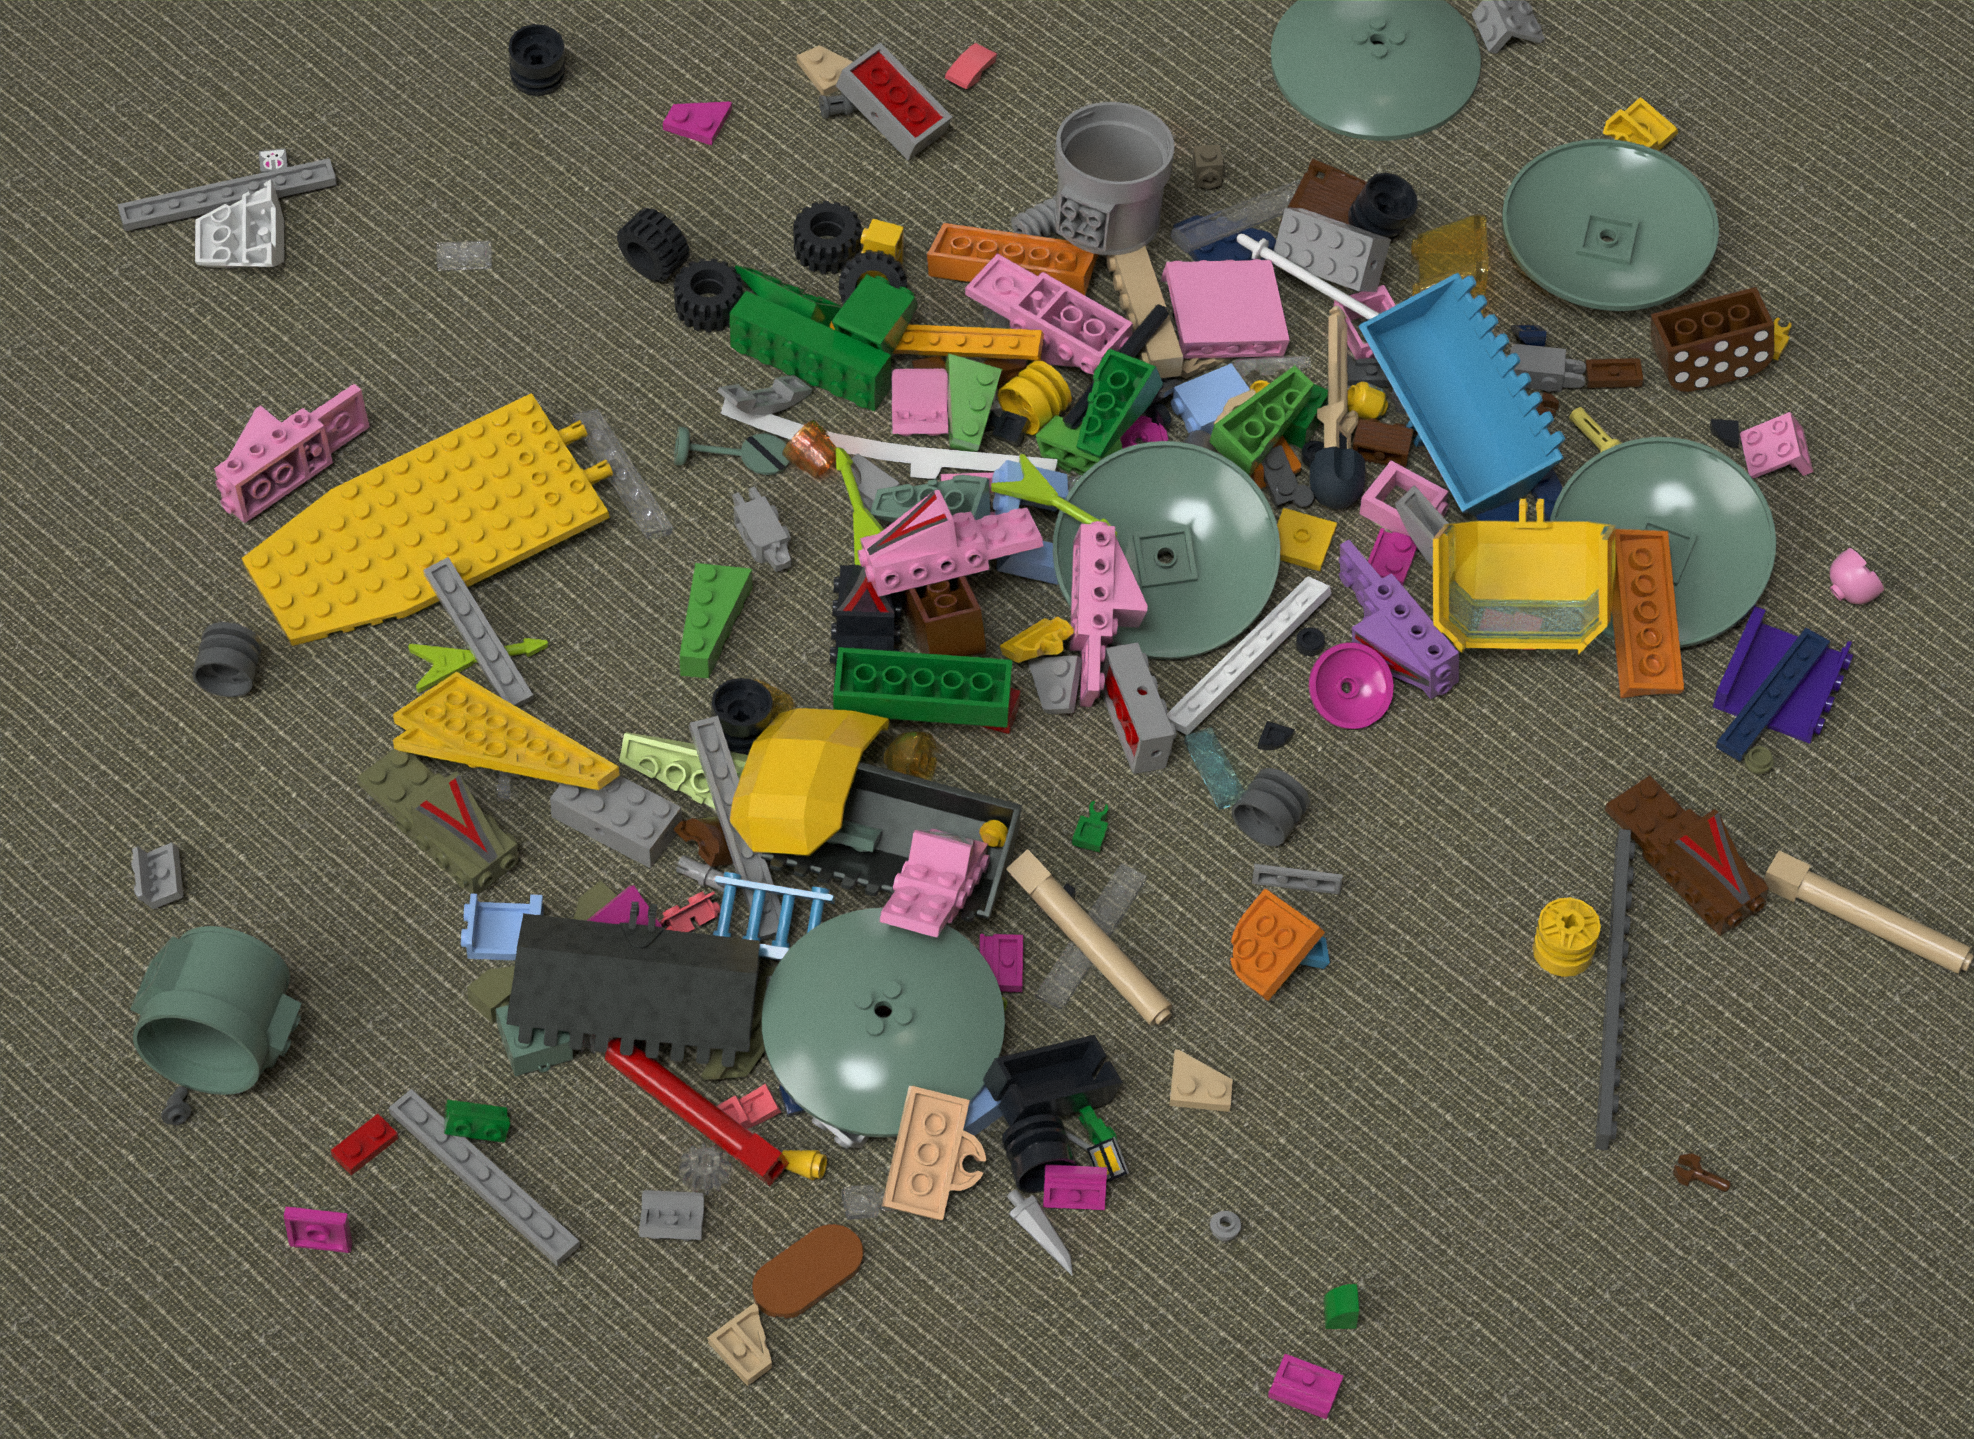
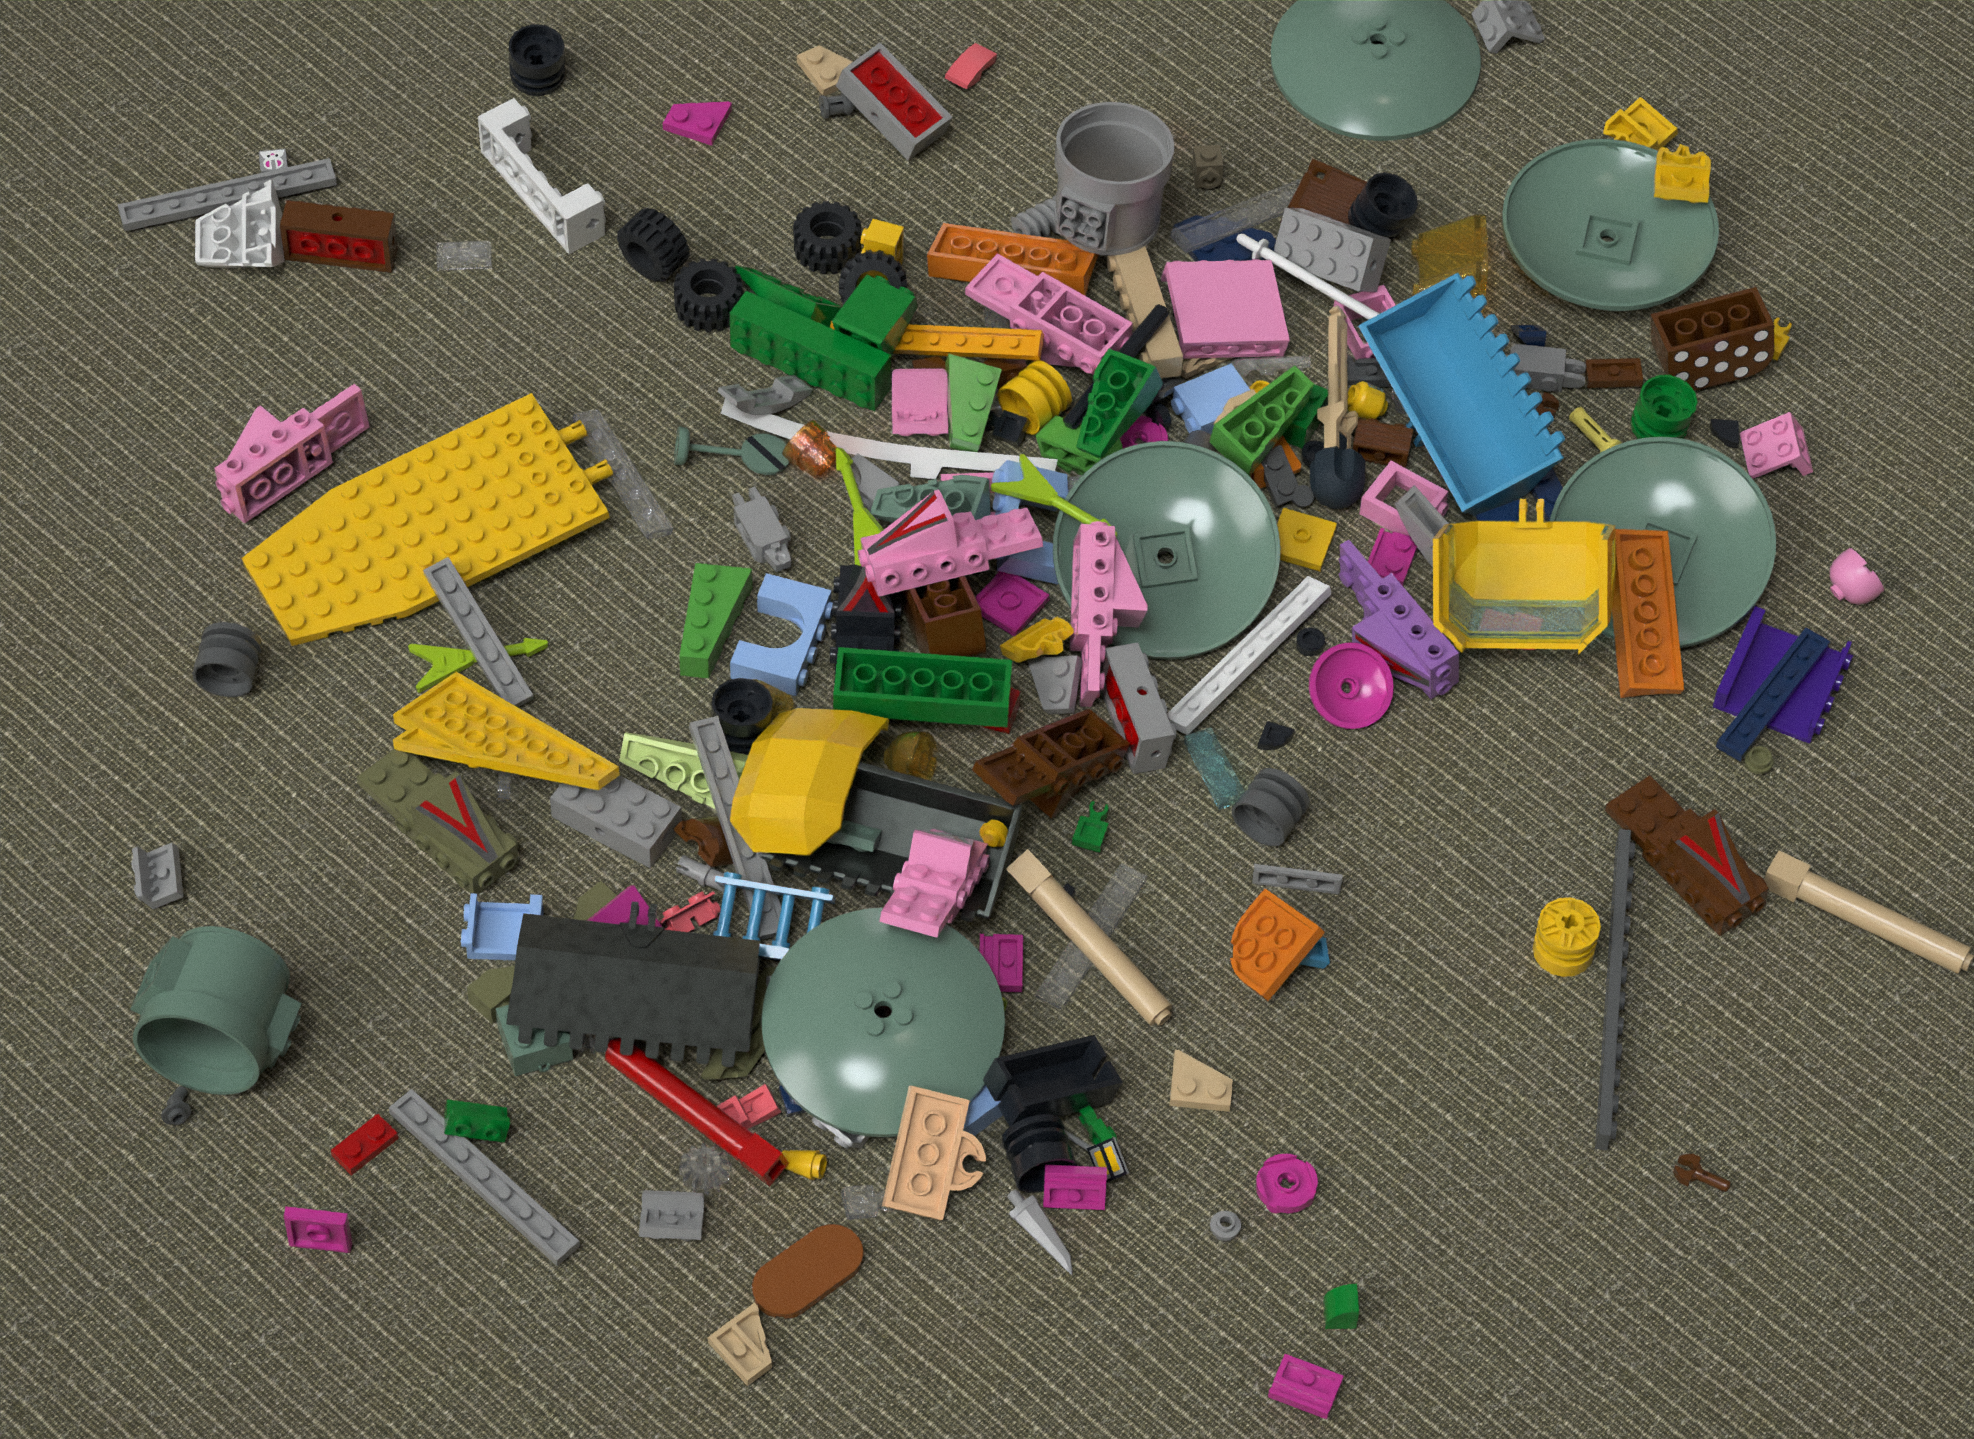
none -> reddish brown brick [280,200,398,273]
none -> white plate [478,98,606,254]
none -> light blue arch [730,573,833,696]
none -> reddish brown wedge [972,709,1130,818]
none -> dark pink plate [975,571,1049,636]
none -> dark pink plate [1256,1153,1318,1214]
none -> green wheel [1630,375,1698,439]
none -> yellow plate [1654,144,1711,203]

